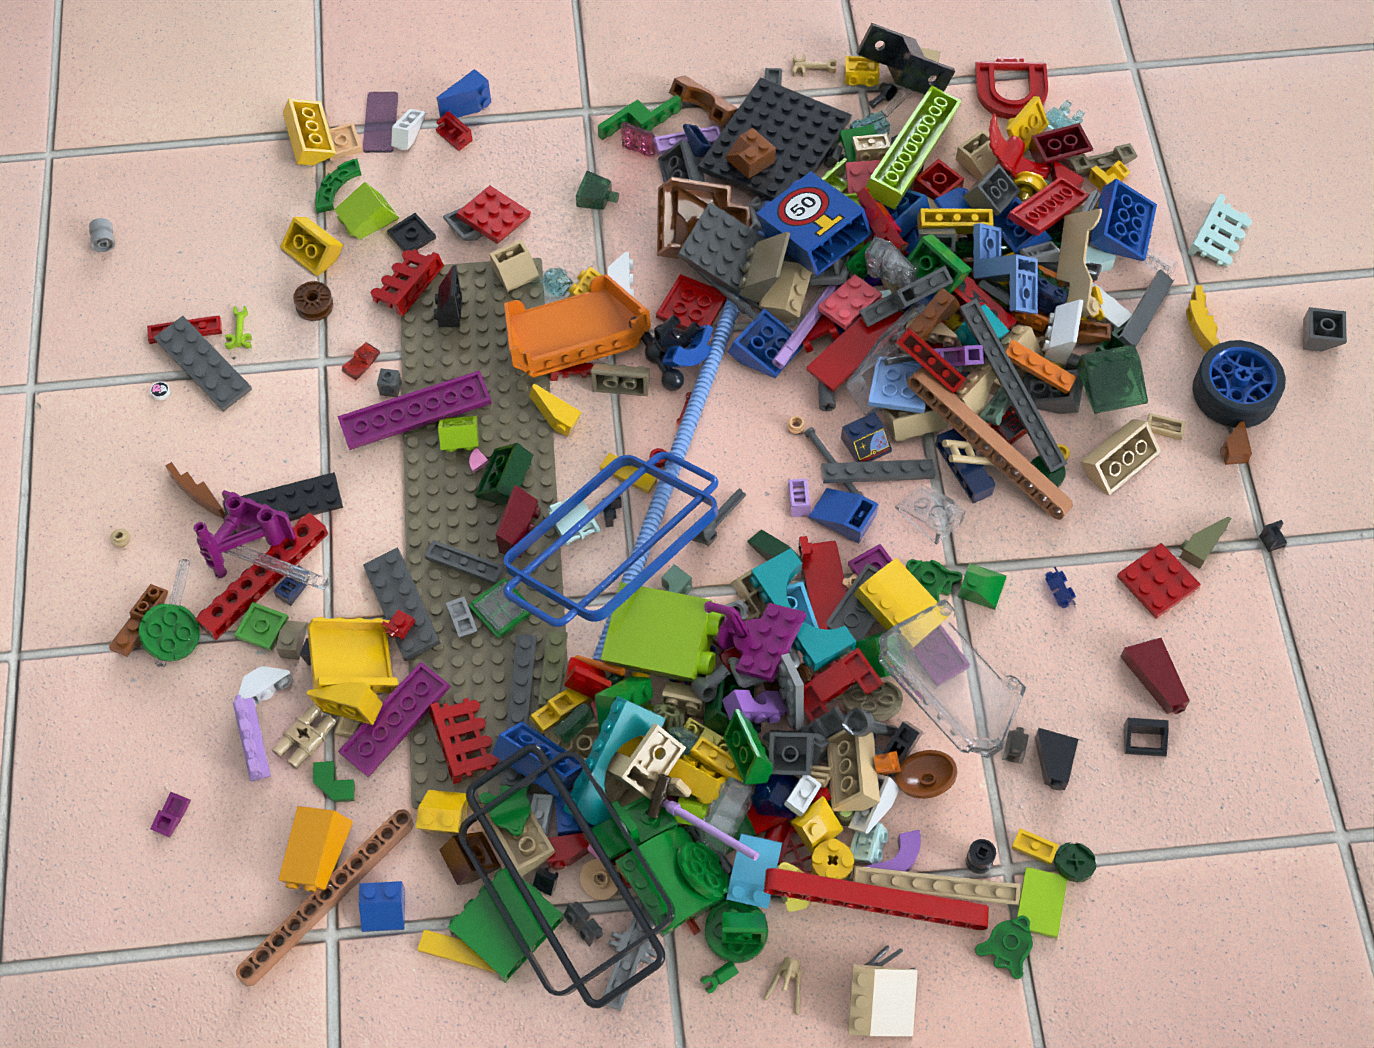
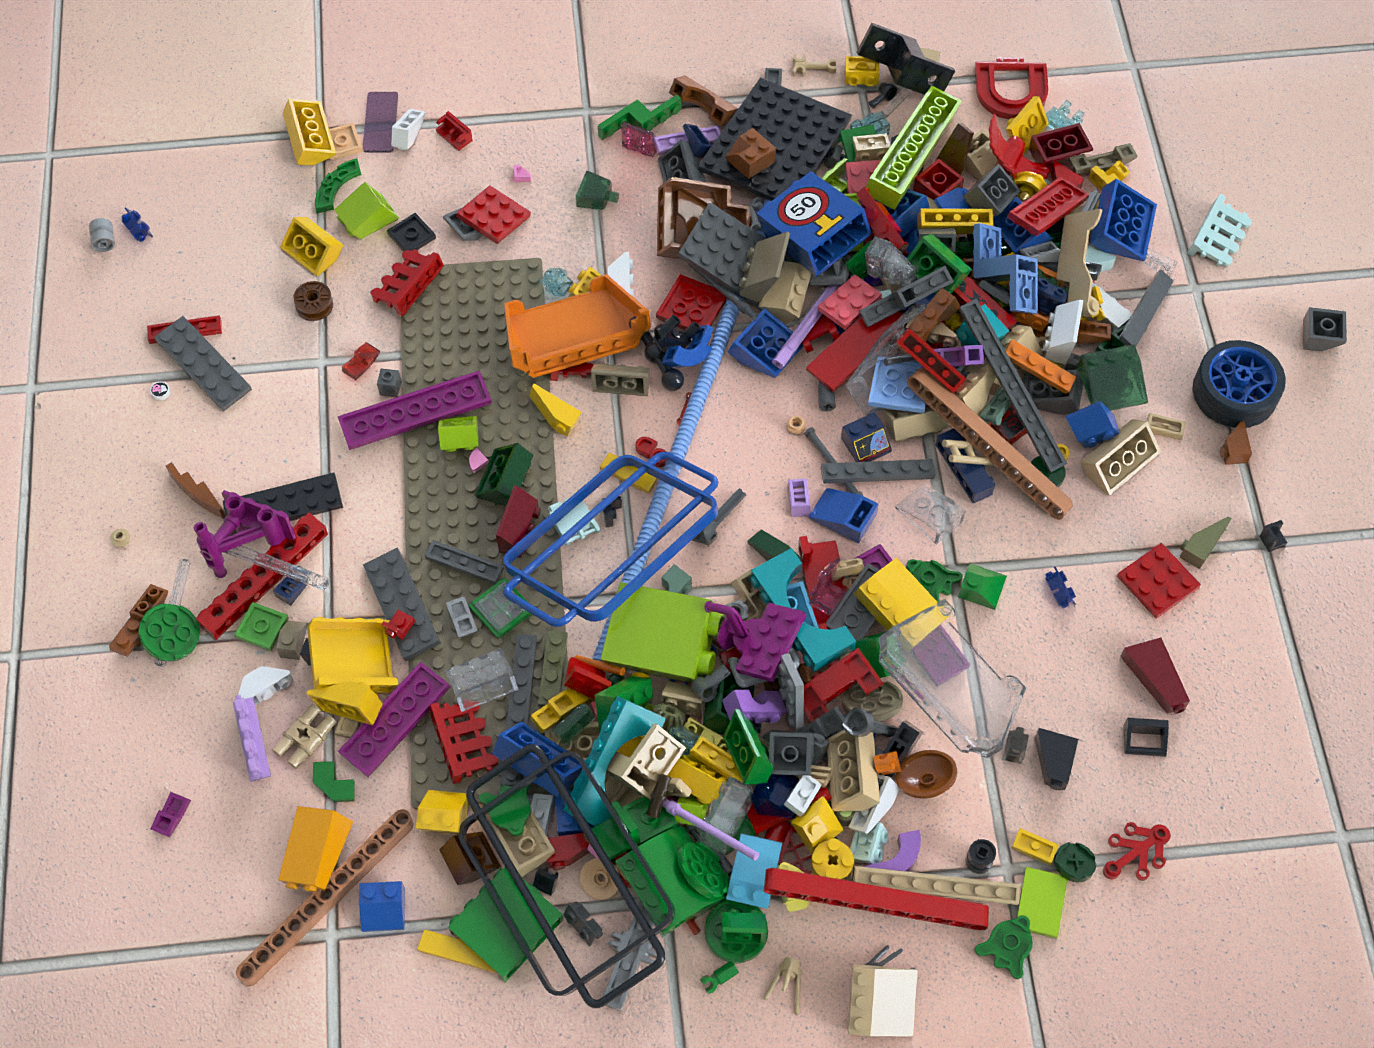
lime bar [225,306,252,349] -> none
black slope [434,265,462,327] -> none
blue slope [436,69,492,118] -> none
tan slope [489,239,539,292] -> none
yellow slope [1186,285,1220,353] -> none
none -> clear blue hinge [121,207,153,242]
none -> clear brick [445,648,518,712]
none -> bright pink tile [513,165,531,182]
none -> red tile [635,437,658,459]
none -> clear pink bracket [809,558,846,615]
none -> tan plate [824,558,864,580]
none -> reddish brown wing [935,123,974,175]
none -> blue slope [1066,401,1120,448]
none -> red plant [1103,822,1171,881]

